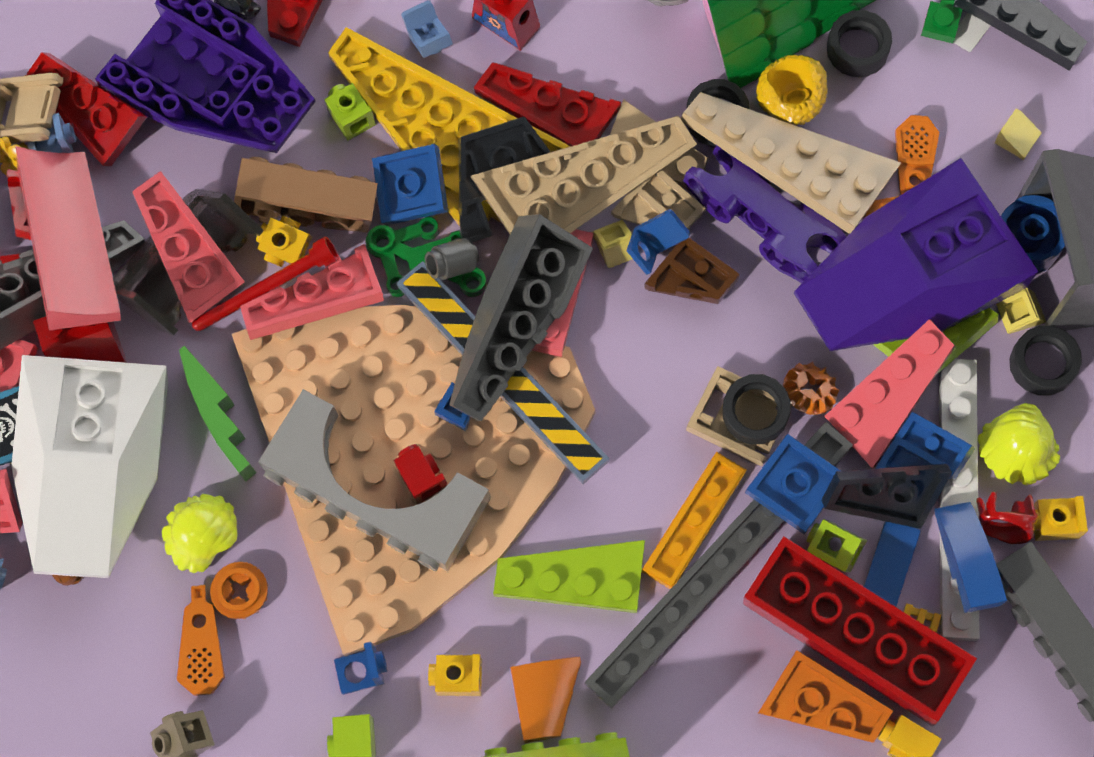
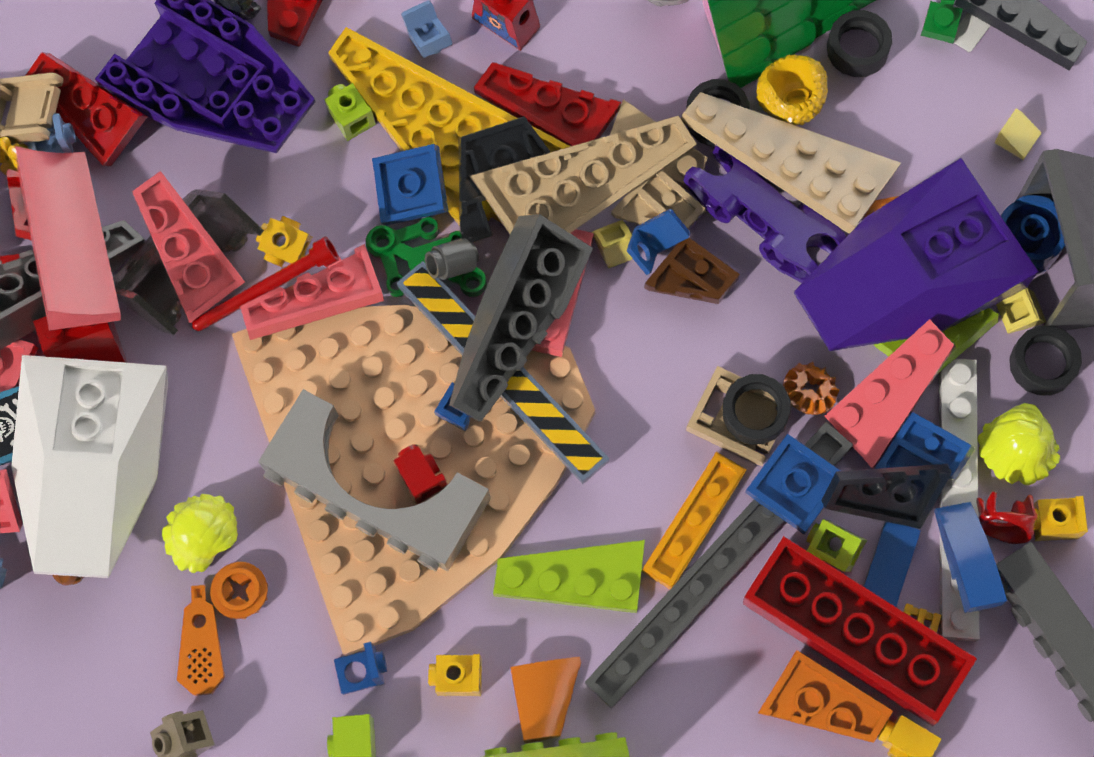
bright green slope [179,346,257,481] -> none
medium nougat wedge [232,157,378,233] -> none
orange piece [895,115,940,195] -> none

